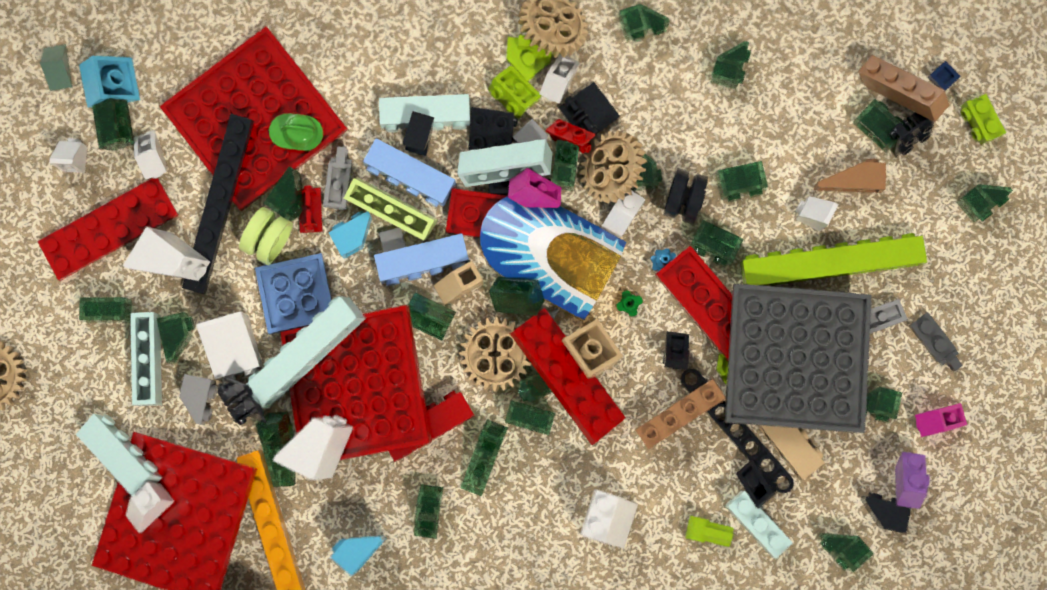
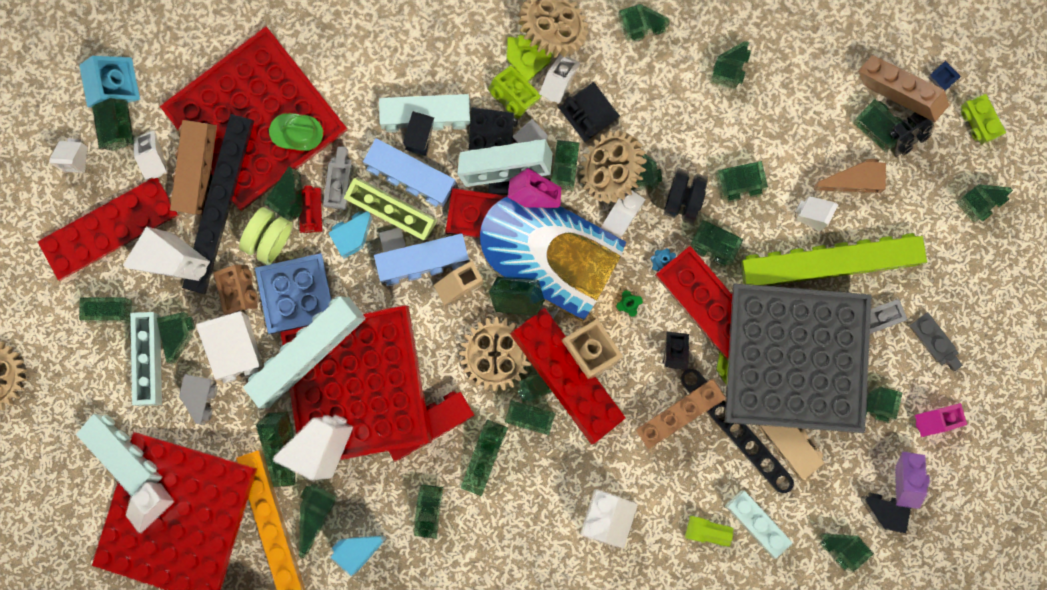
sand green slope [40,44,72,91] -> none
black hinge [217,377,266,425] -> none
clear green brick [408,293,456,341] -> none
red hinge [545,119,595,153] -> none
black slope [736,459,778,509] -> none
none -> medium nougat brick [169,120,217,214]
none -> medium nougat bracket [213,265,258,316]
none -> clear green slope [299,483,338,559]

